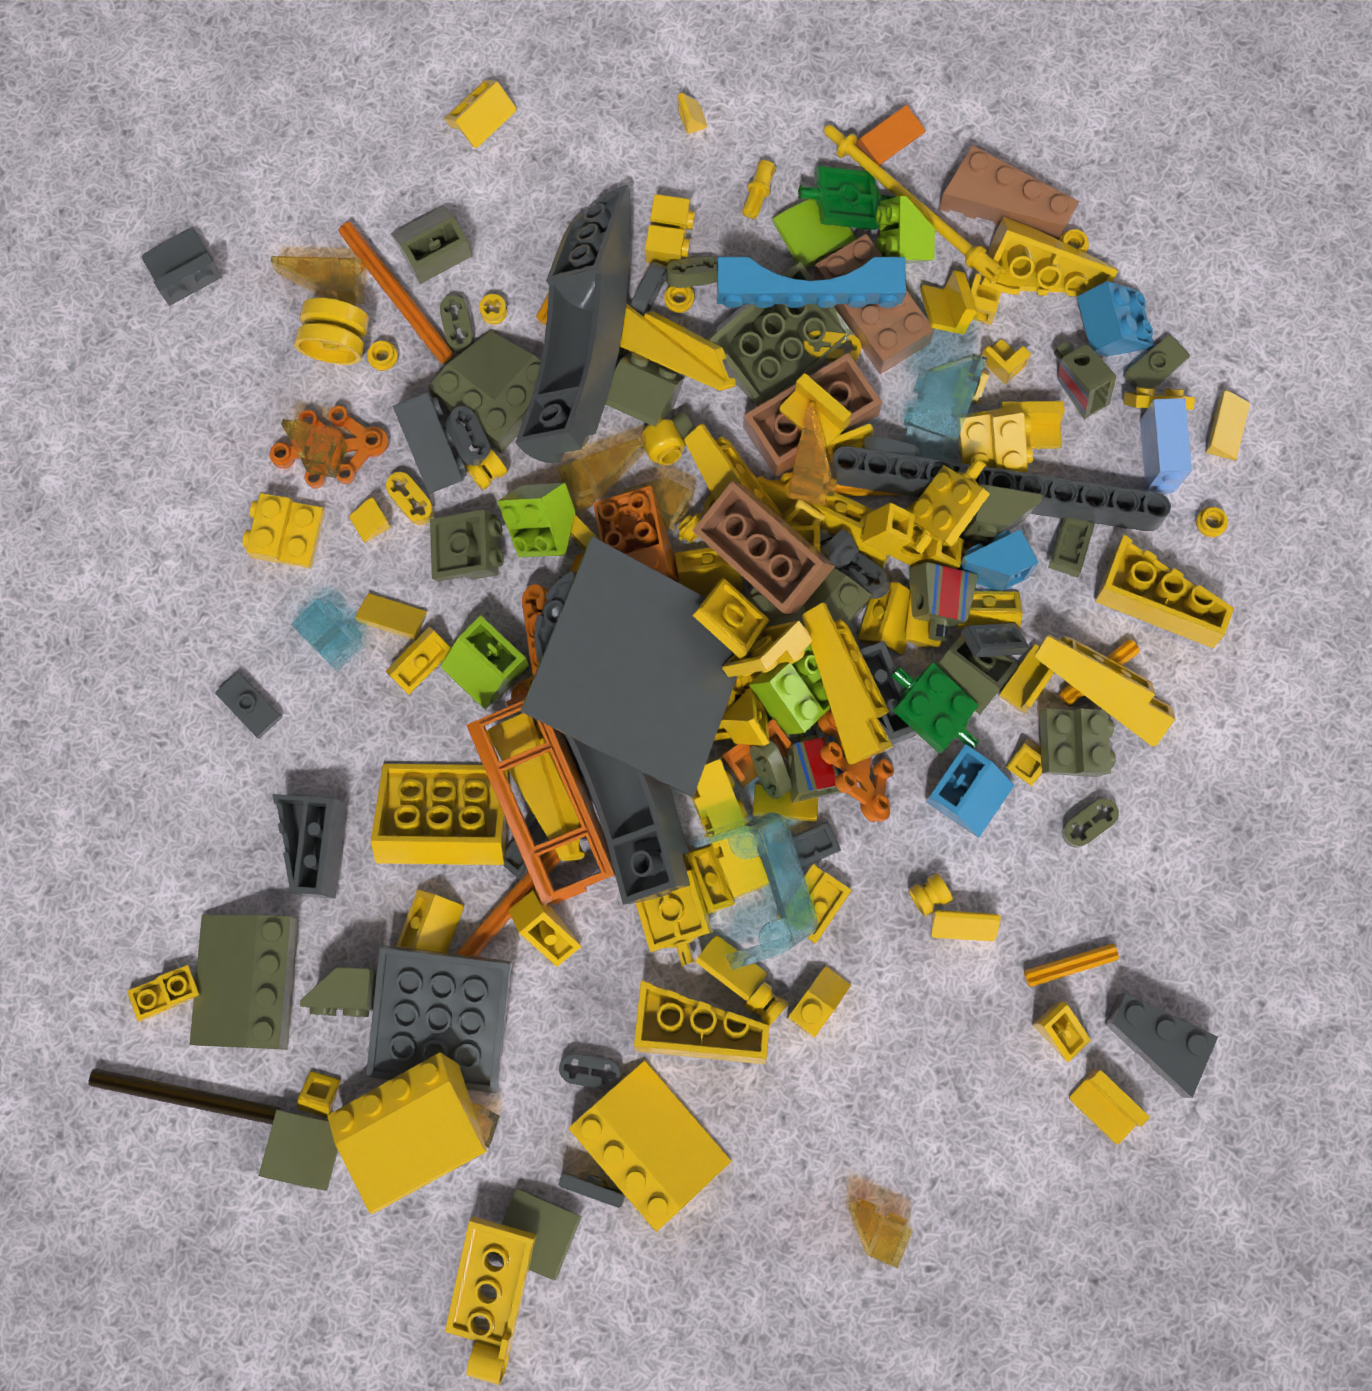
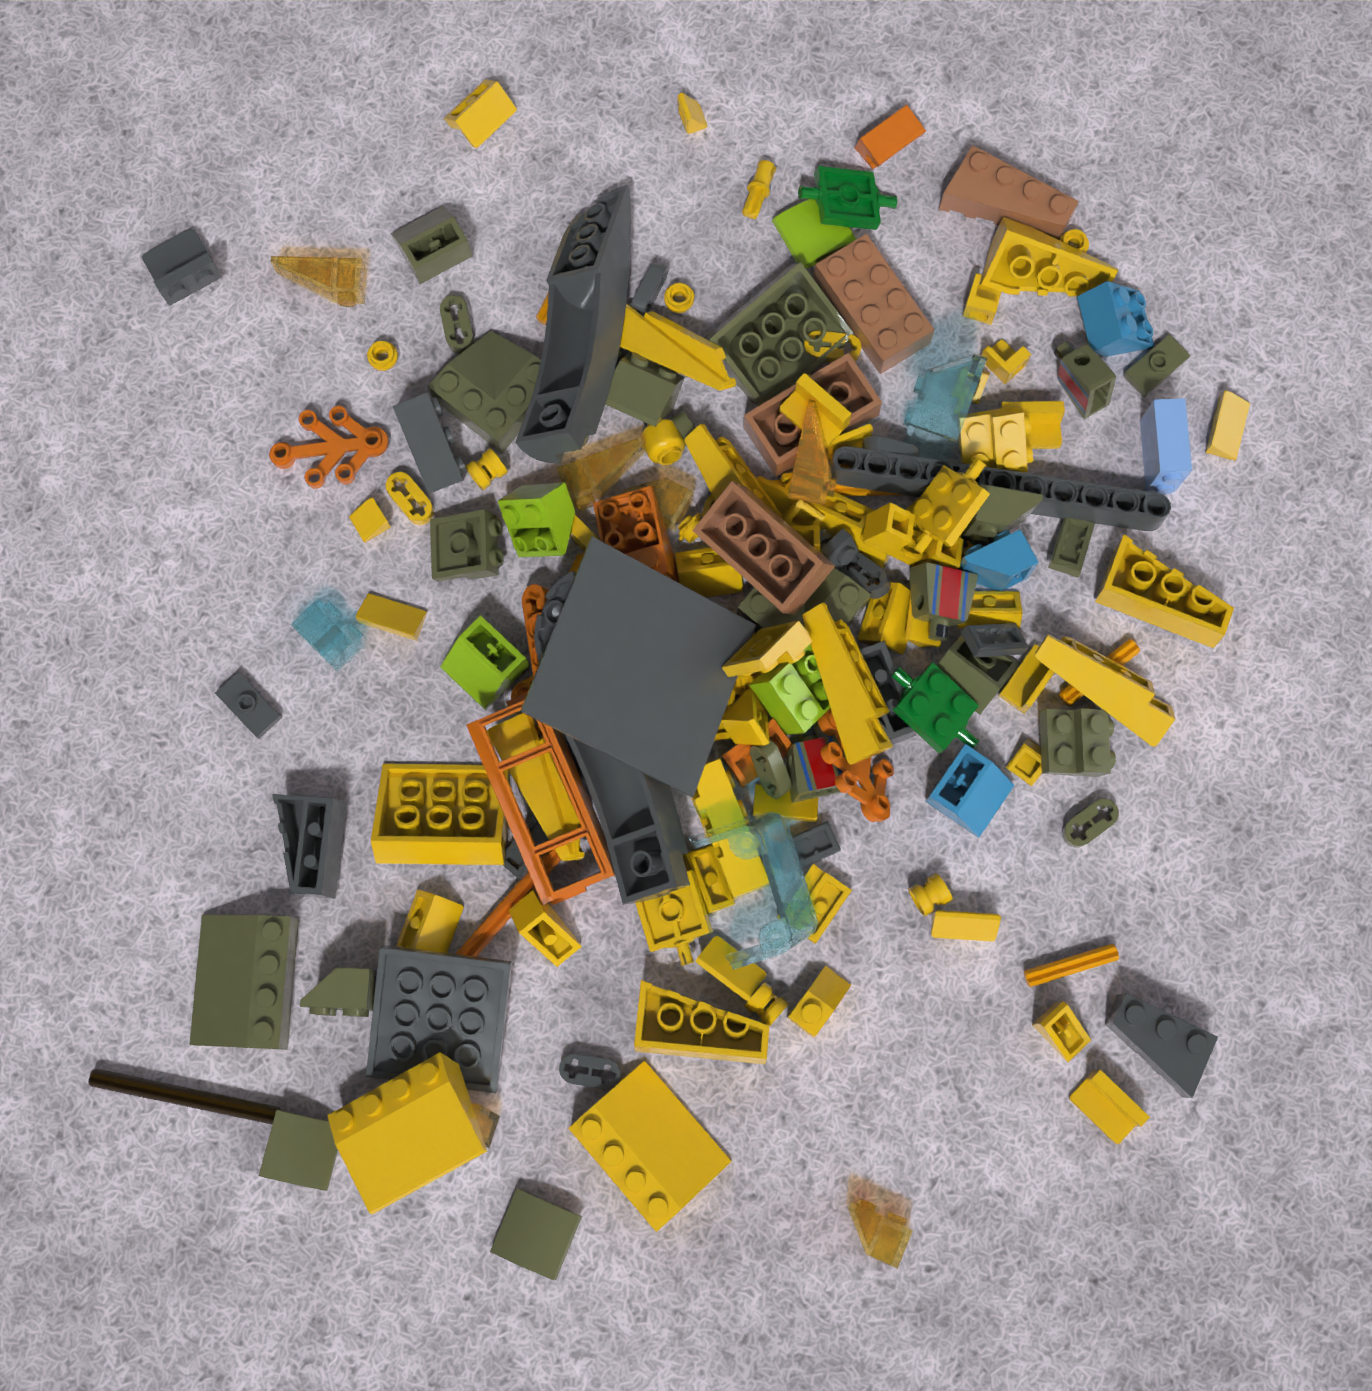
yellow slope [127,965,200,1022] -> none
yellow plate [242,493,325,569] -> none
clear yellow slope [281,419,348,478] -> none
yellow wheel [294,298,369,365] -> none
yellow slope [298,1071,341,1118] -> none
orange axle [338,221,454,364] -> none
yellow plate [385,627,451,695] -> none
dark grey beam [445,406,490,466] -> none
yellow hinge [445,1216,537,1385] -> none
yellow bush [479,294,507,325] -> none
dark grey plate [558,1171,626,1208] -> none
yellow piece [644,194,695,265] -> none
olive beam [666,256,718,288] -> none
yellow plate [692,578,770,659] -> none
dark azure arch [716,257,906,308] -> none
yellow bar [823,124,1005,284] -> none
lime slope [876,196,935,264] -> none
yellow panel [920,270,977,335] -> none
yellow plate [1123,387,1195,410] -> none
yellow plate [1196,507,1228,538] -> none

